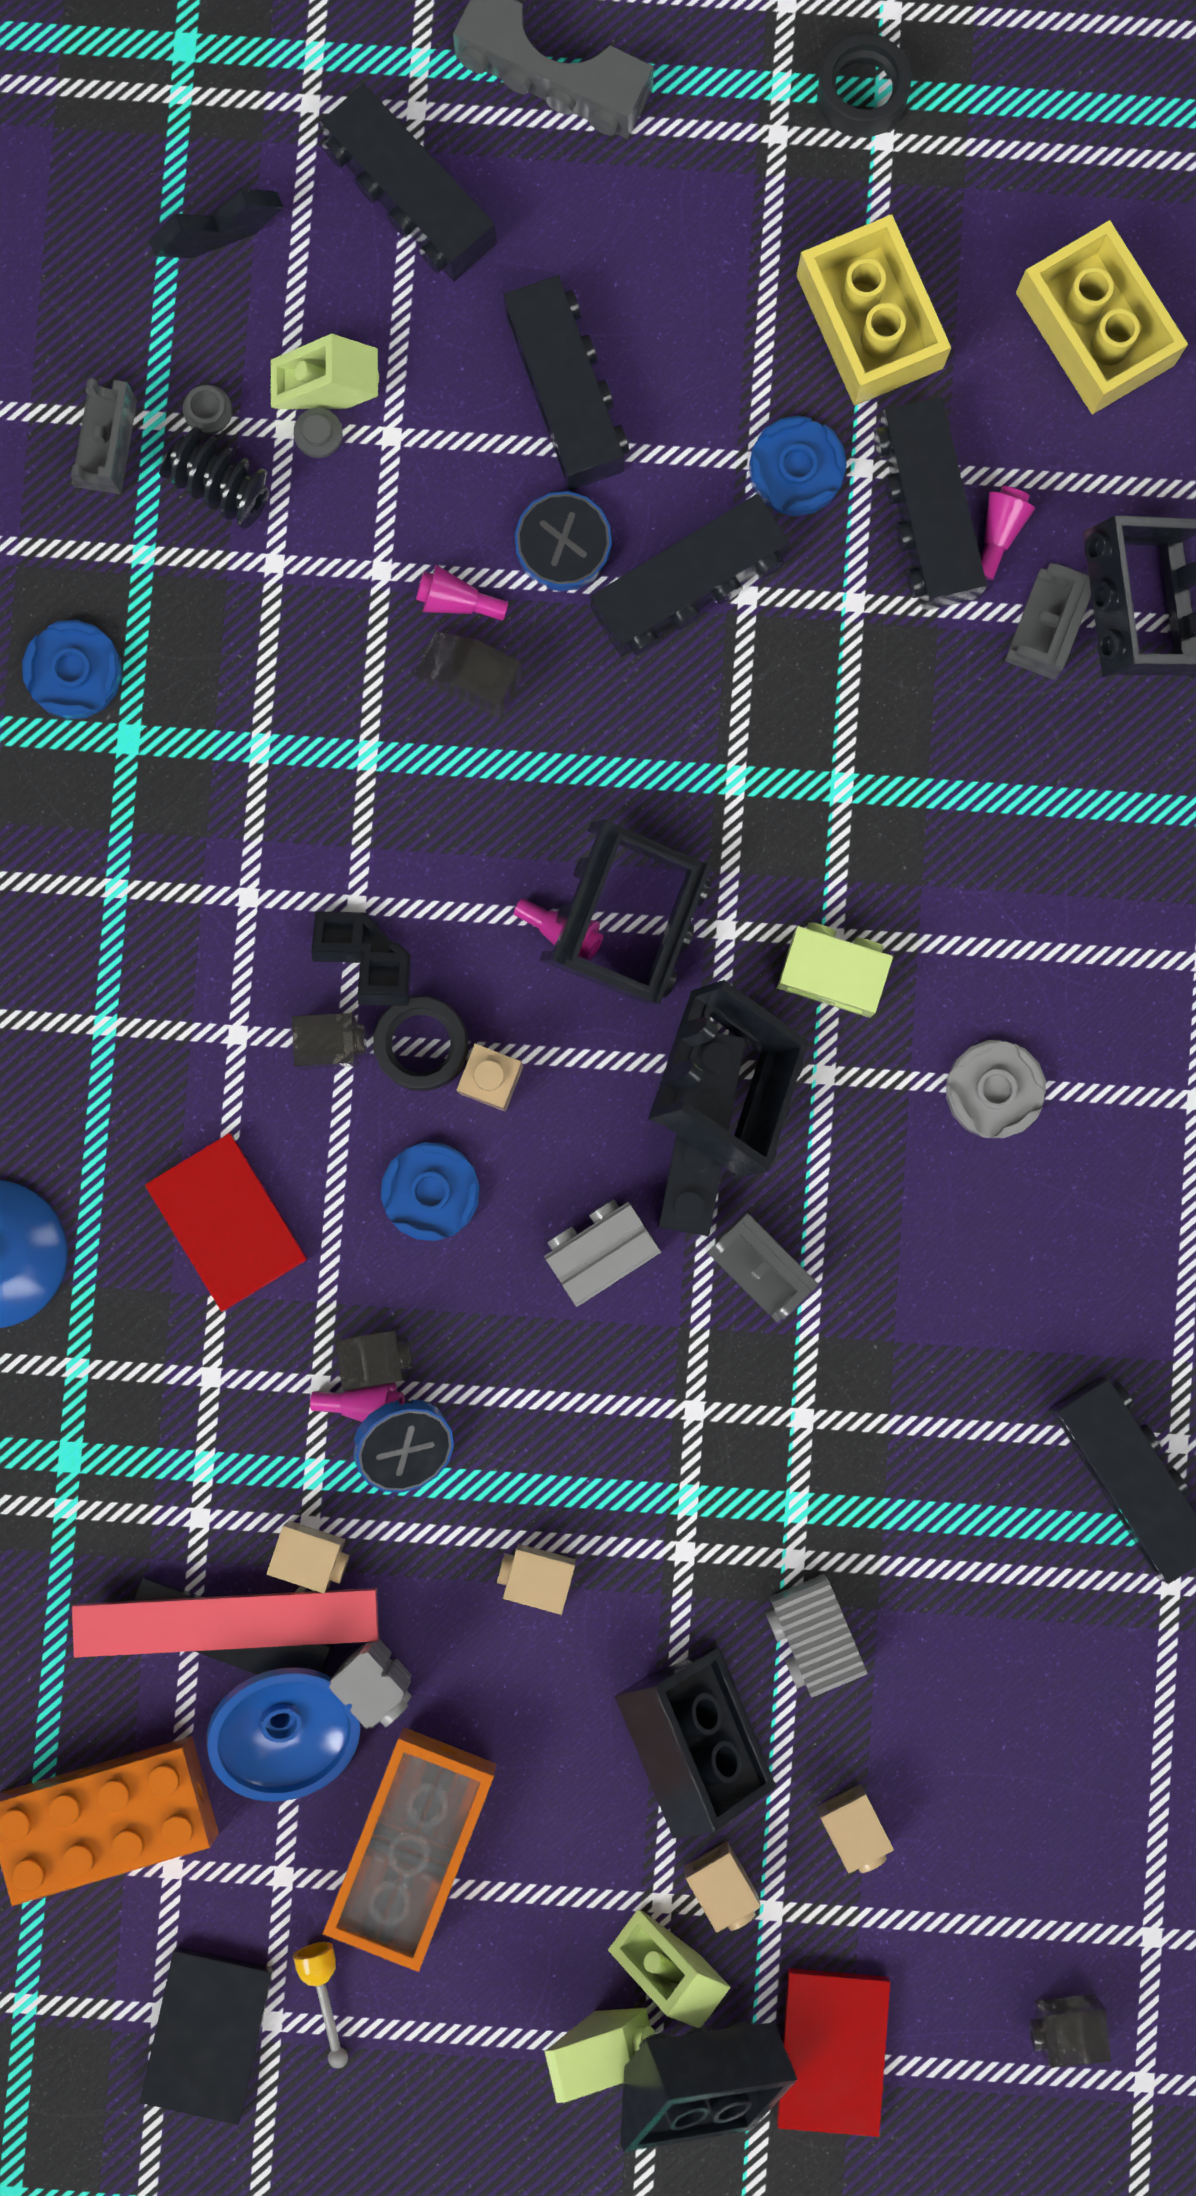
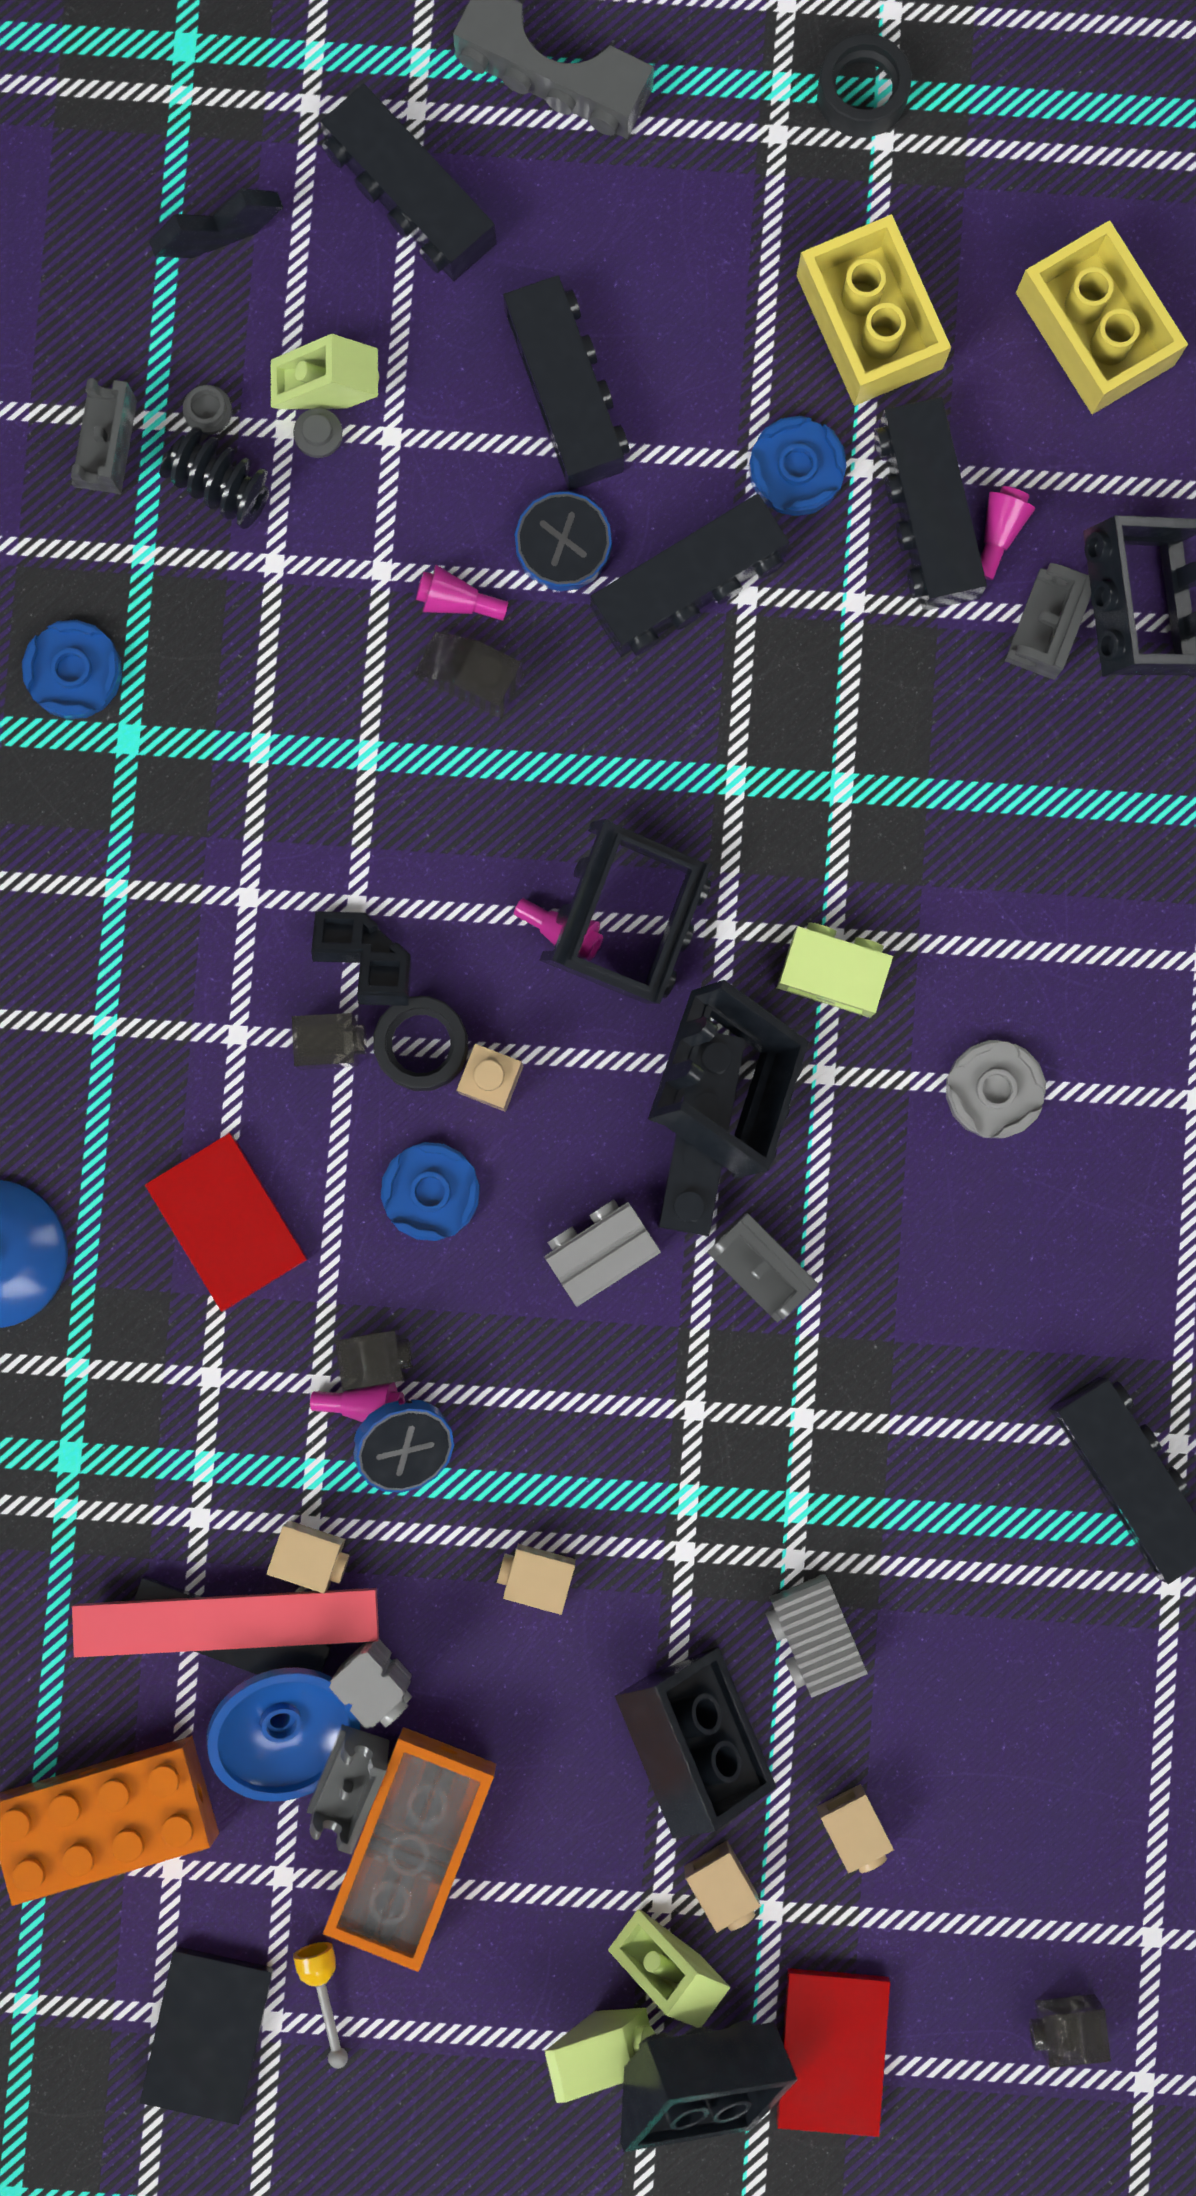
none -> dark grey hinge [307,1724,390,1854]

